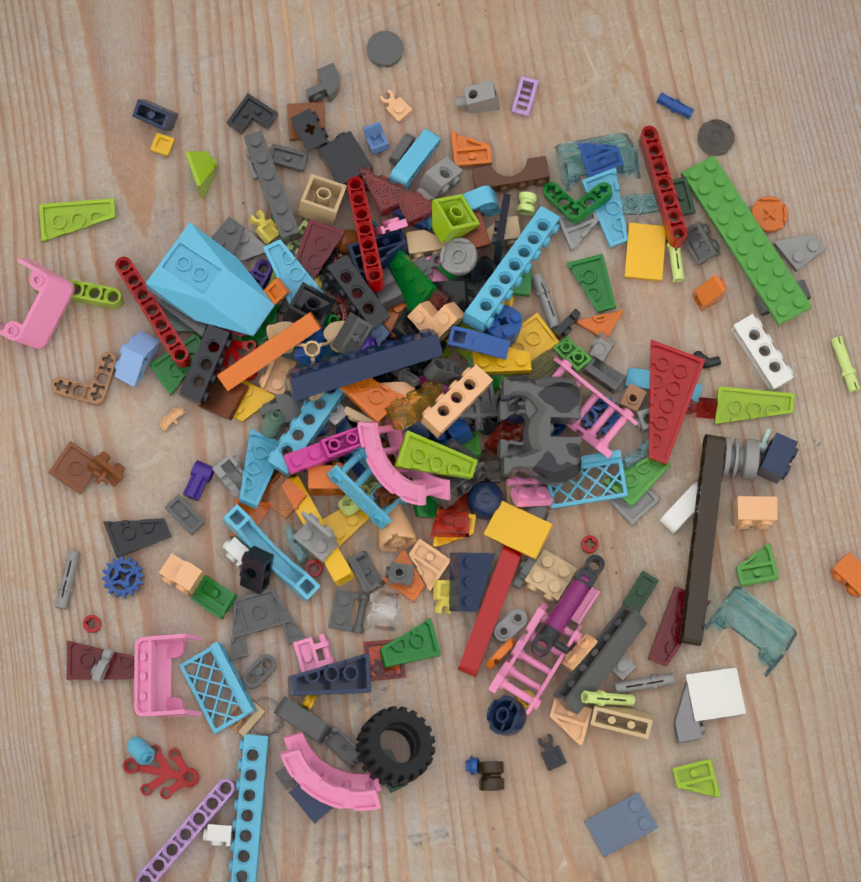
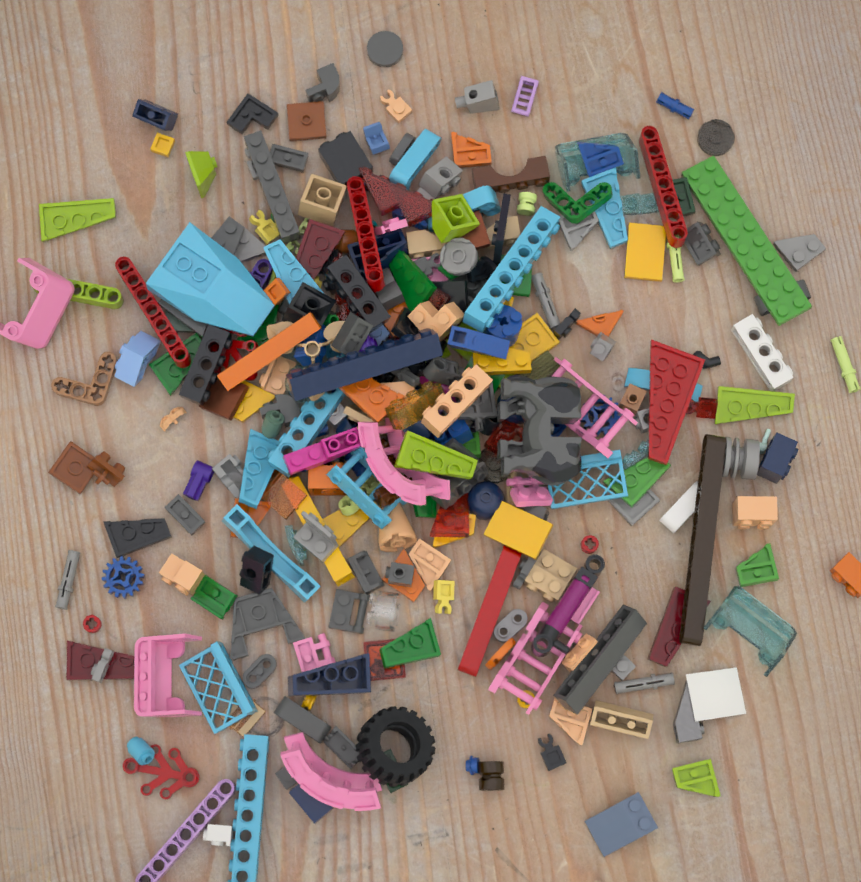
white brick [222,537,249,569] -> none
black brick [290,108,329,153] -> none
red bush [305,559,323,578] -> none
dark blue wedge [449,552,495,612] -> none
dark blue cylinder [486,695,527,736] -> none
bright green slope [553,336,592,372] -> none
green wing [566,254,617,313] -> none
yellowish green pin [581,690,635,707] -> none
dark grey hinge [583,356,626,394] -> none
dark green plate [622,570,659,612] -> none
orange slope [692,274,726,311] -> none
orange tile [751,196,788,234] -> none

